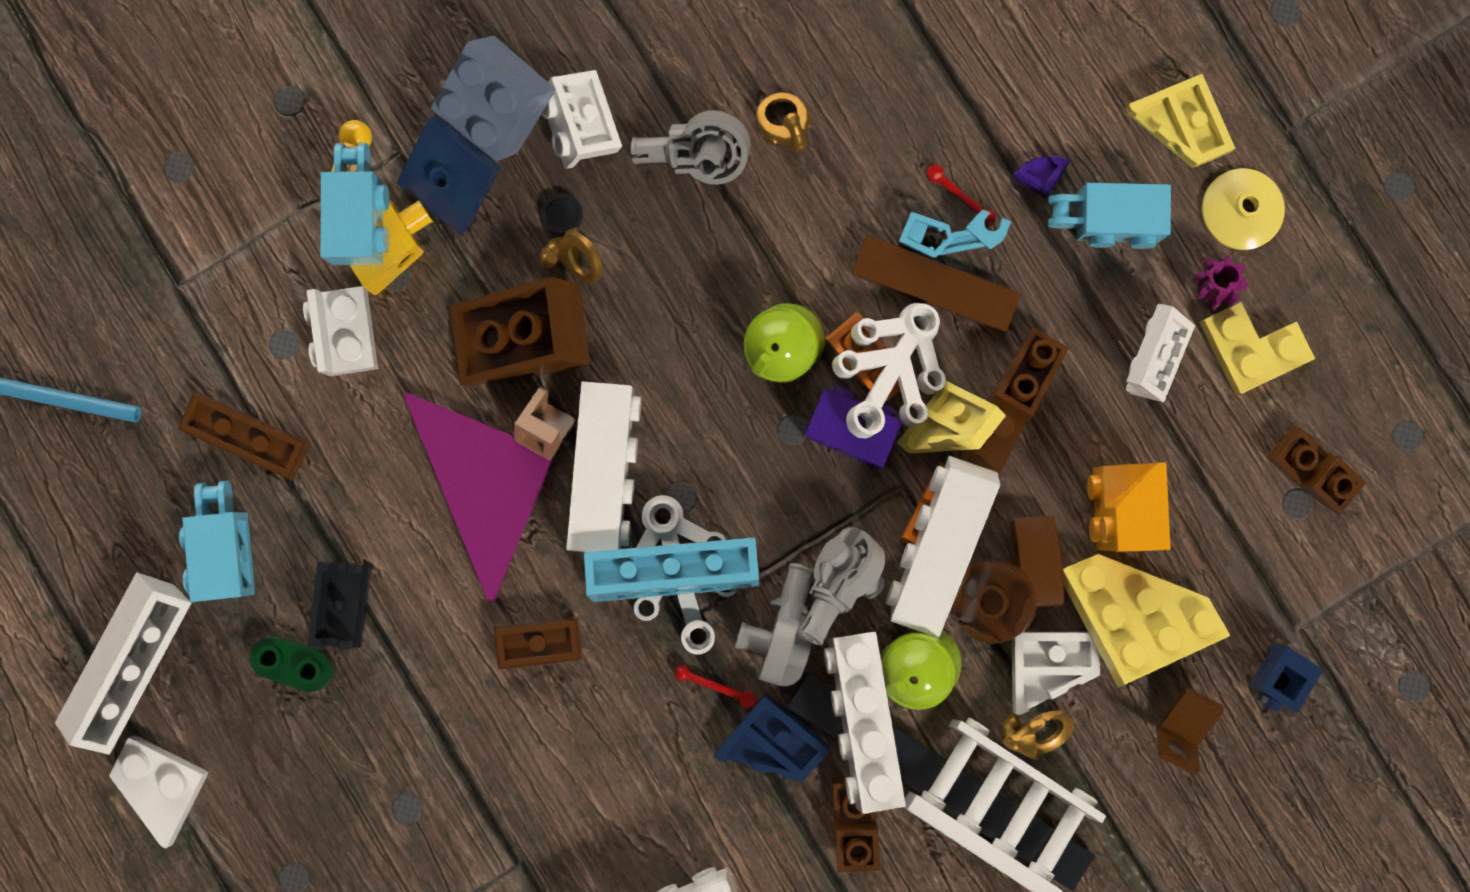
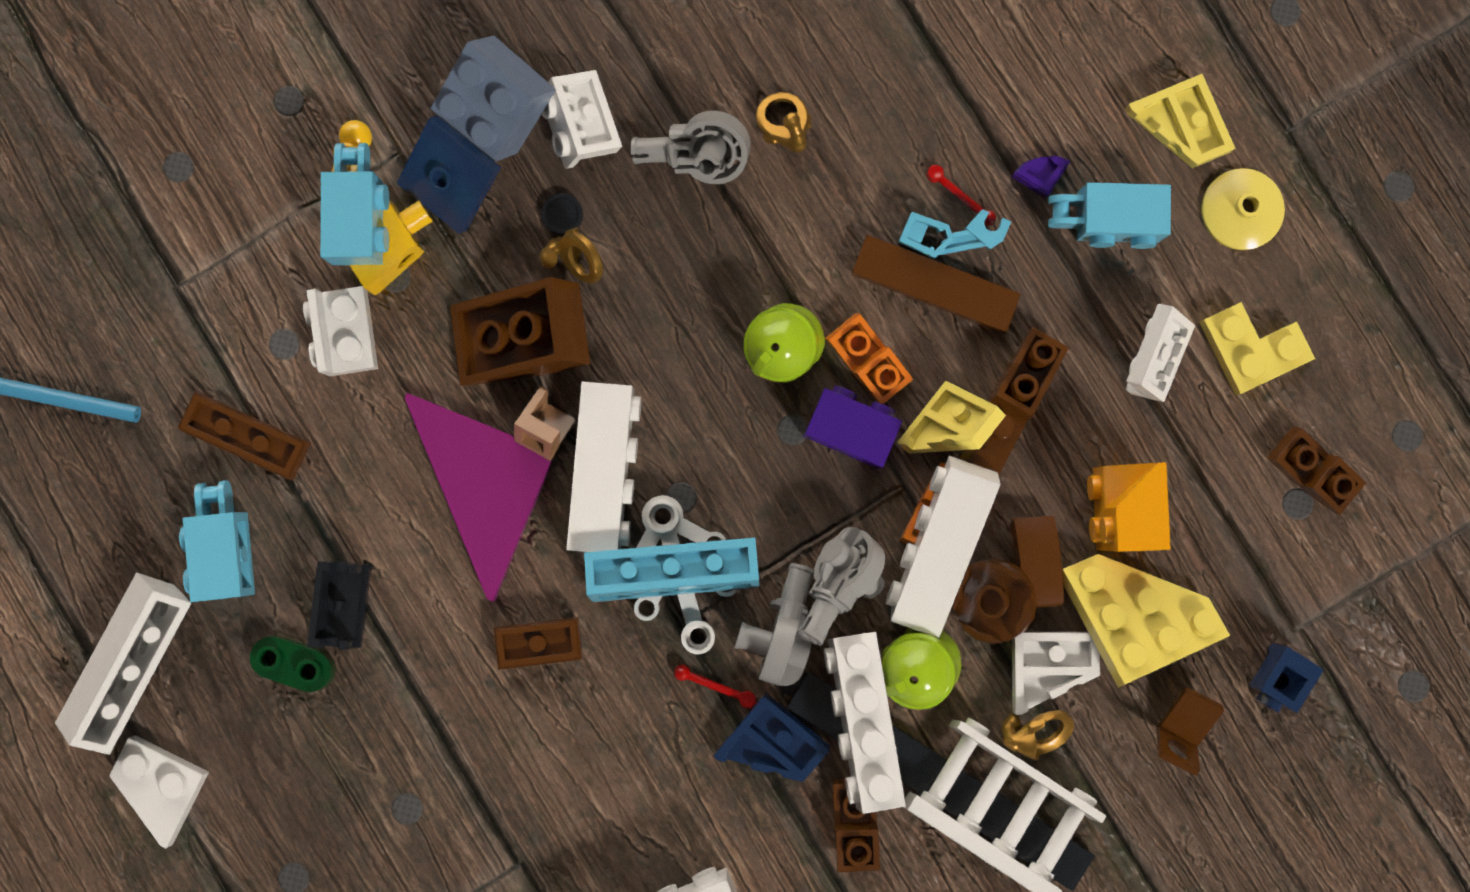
white plant [832,303,946,438] -> none
magenta gear [1192,255,1250,310] -> none

